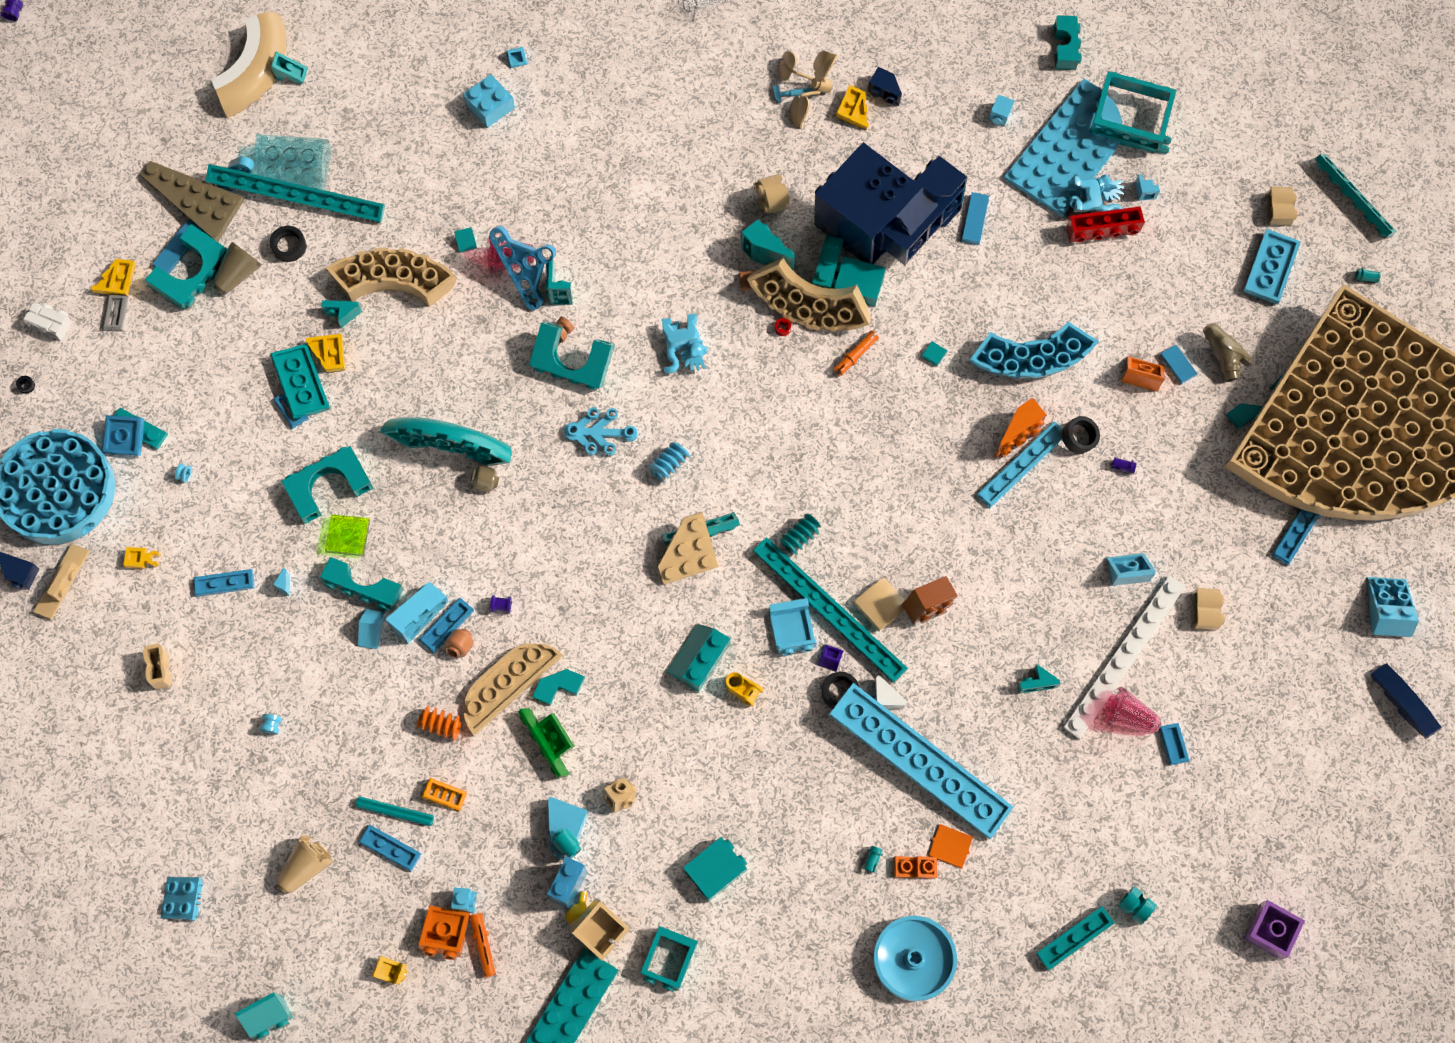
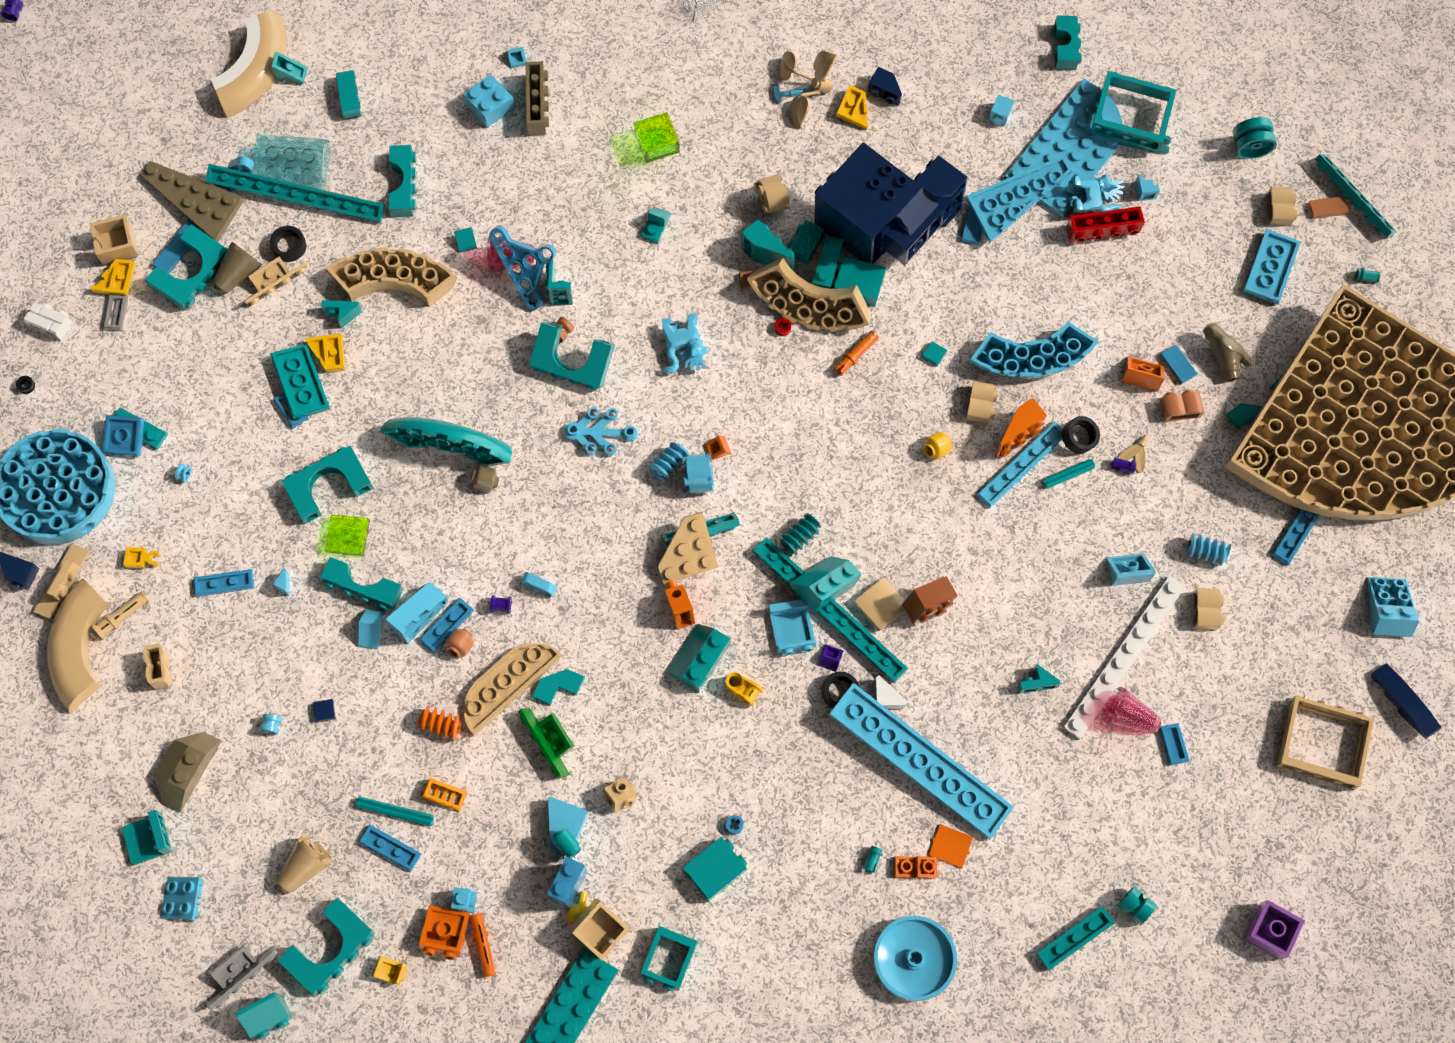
none -> tan brick [47,578,110,714]
none -> tan piece [89,214,139,265]
none -> tan pin [92,591,150,640]
none -> teal bracket [122,810,173,865]
none -> dark tan wedge [153,732,222,812]
none -> light grey bracket [207,944,278,1010]
none -> tan bracket [243,257,308,306]
none -> teal arch [277,897,375,996]
none -> dark blue tile [313,699,336,723]
none -> teal beam [336,70,362,119]
none -> teal arch [389,145,417,217]
none -> medium azure beam [520,572,557,597]
none -> dark tan brick [525,61,549,135]
none -> clear neon green piece [634,112,680,163]
none -> teal slope [641,207,672,244]
none -> orange torso [665,580,695,630]
none -> medium azure brick [683,453,714,494]
none -> orange slope [704,435,731,460]
none -> dark azure bush [726,815,744,835]
none -> teal brick [787,220,825,265]
none -> teal slope [789,556,862,613]
none -> yellow head [923,432,952,459]
none -> medium azure wing [966,155,1072,243]
none -> tan brick [966,381,998,424]
none -> teal axle [1042,459,1096,489]
none -> tan piece [1118,434,1148,473]
none -> nougat brick [1160,390,1204,422]
none -> medium azure piece [1187,533,1231,566]
none -> teal wheel [1232,117,1277,159]
none -> tan window [1276,696,1374,790]
none -> nougat tile [1308,196,1349,219]

